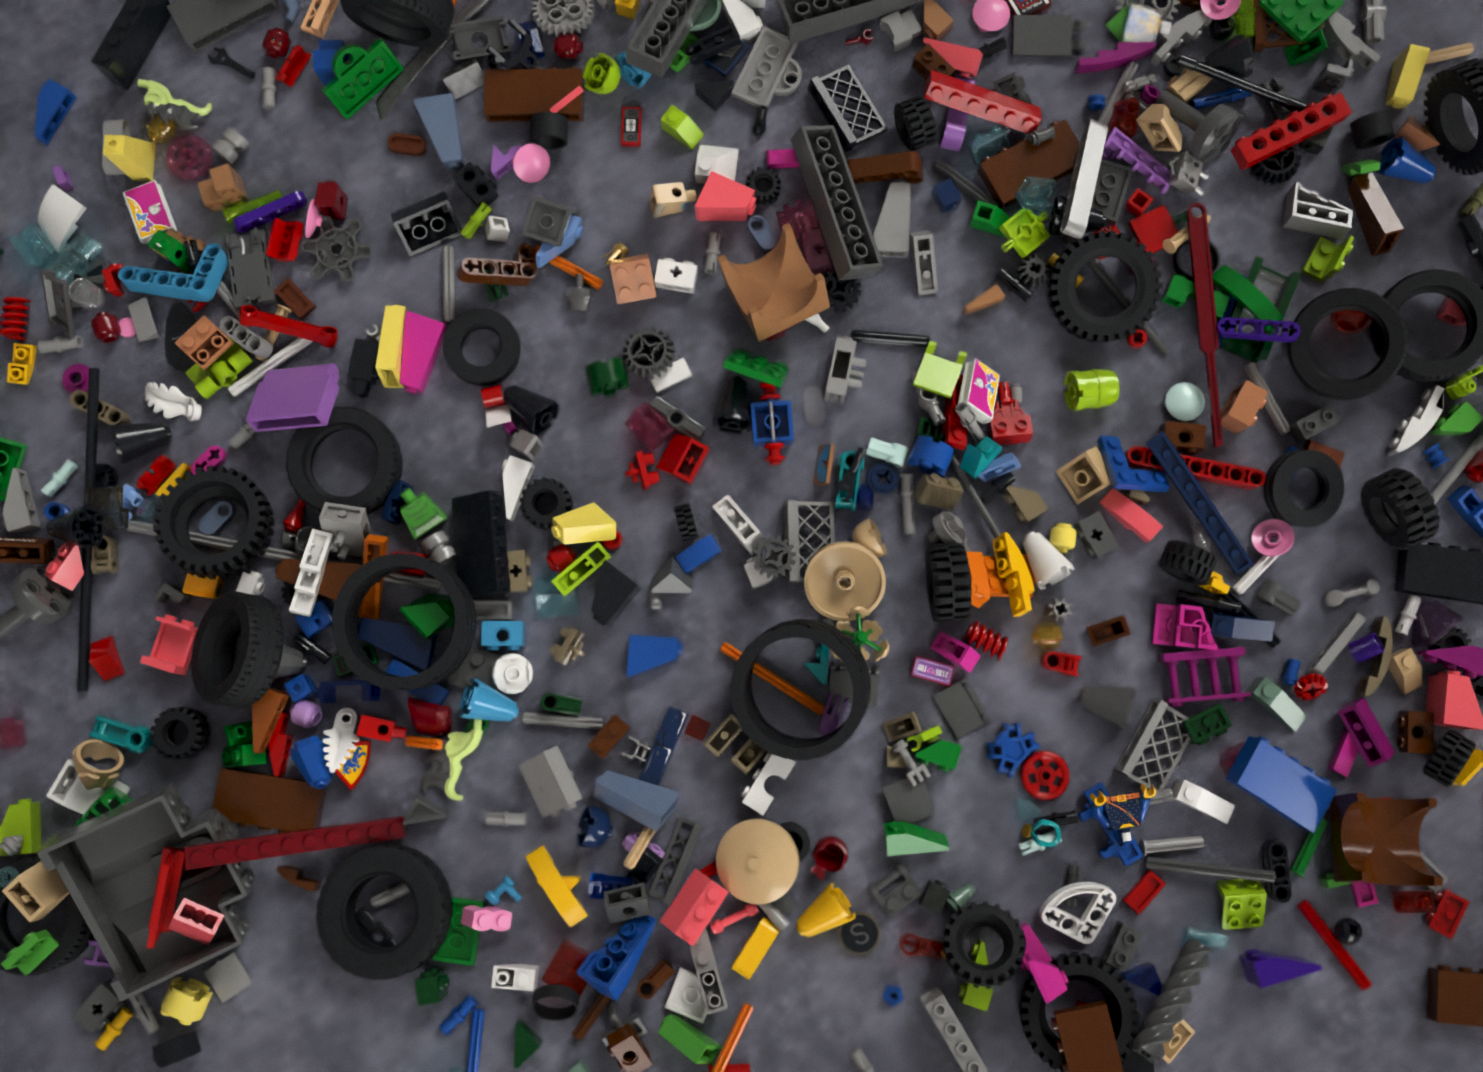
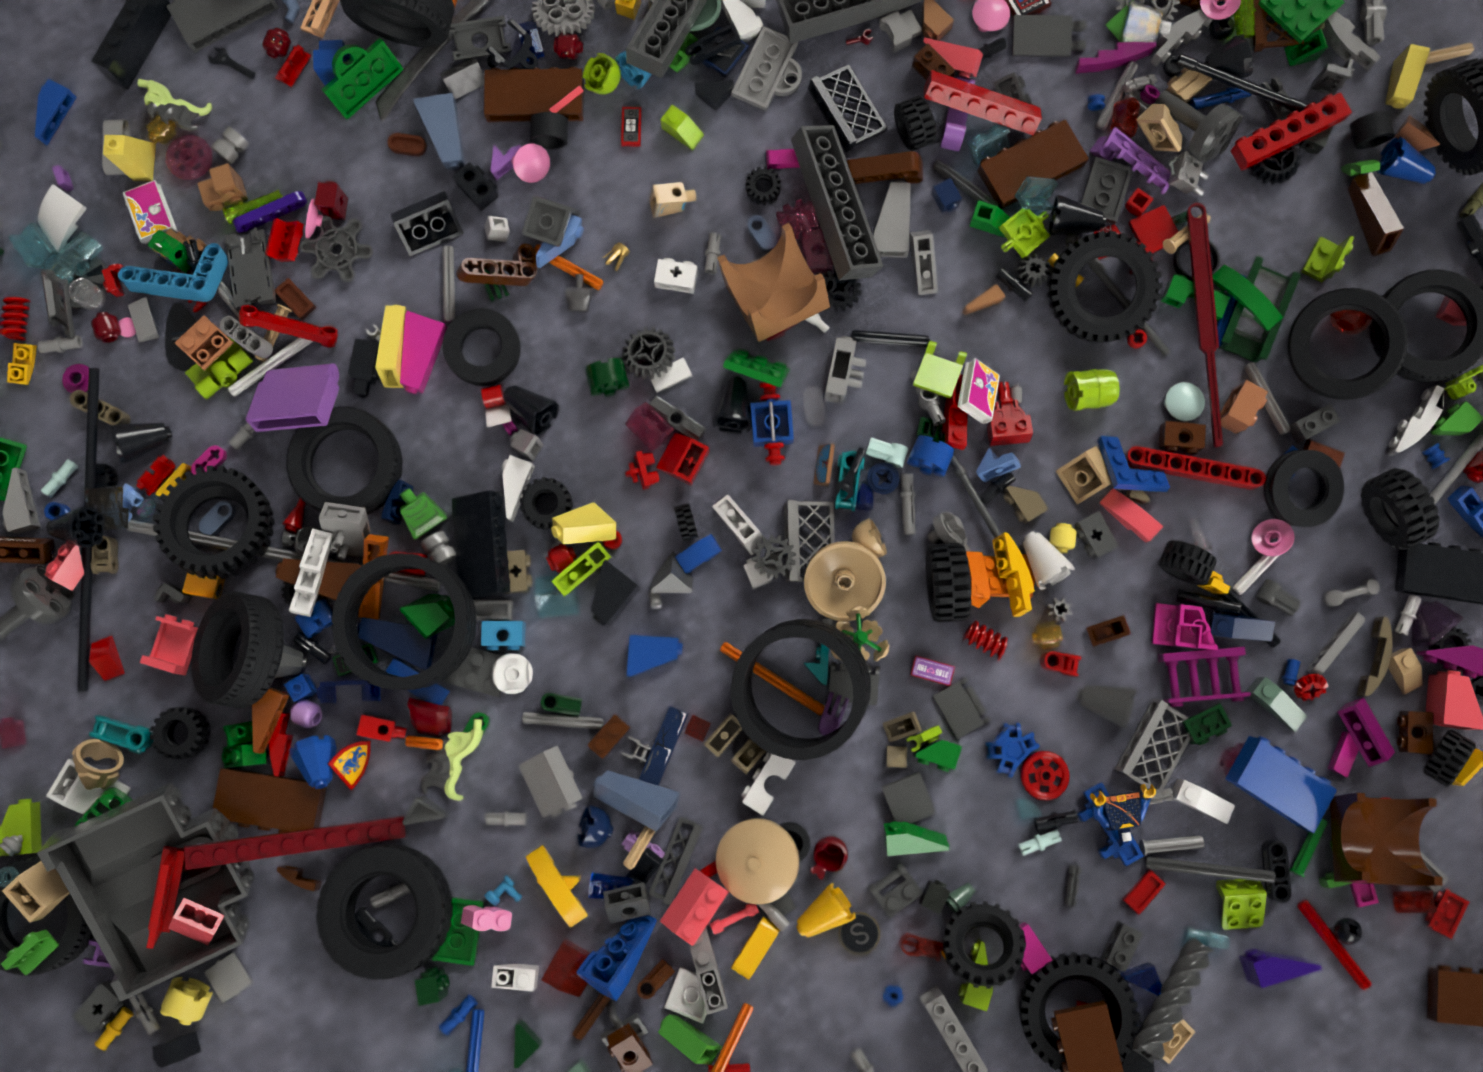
white plant [144,382,202,422] -> none
white brick [236,570,265,596] -> none
light grey pin [261,67,277,109] -> none
white plant [322,707,360,773] -> none
dark azure cone [458,678,519,722] -> none
lime axle [461,202,493,239] -> none
black tyre [531,984,579,1021] -> none
dark tan hips [549,627,586,666] -> none
nougat brick [609,254,657,304] -> none
white slope [695,145,739,184] -> none
coral slope [695,171,757,221] -> none
black arm [752,105,768,136] -> none
light grey hinge [892,739,931,787] -> none
dark tan brick [914,473,964,511] -> none
dark pink arch [930,631,981,673] -> none
light grey pin [955,402,986,445] -> none
teal slope [960,436,1003,479] -> none
teal piece [1022,819,1061,847] -> none
dark pink slope [1024,954,1069,1003] -> none
dark grey pin [1028,125,1056,146] -> none
white beam [1039,882,1116,944] -> none
beam [1060,119,1108,240] -> none
dark blue tile [1145,431,1254,575] -> none
dark purple beam [1217,317,1301,342] -> none
light grey wedge [1283,181,1353,240] -> none
dark purple piece [1348,633,1384,663] -> none

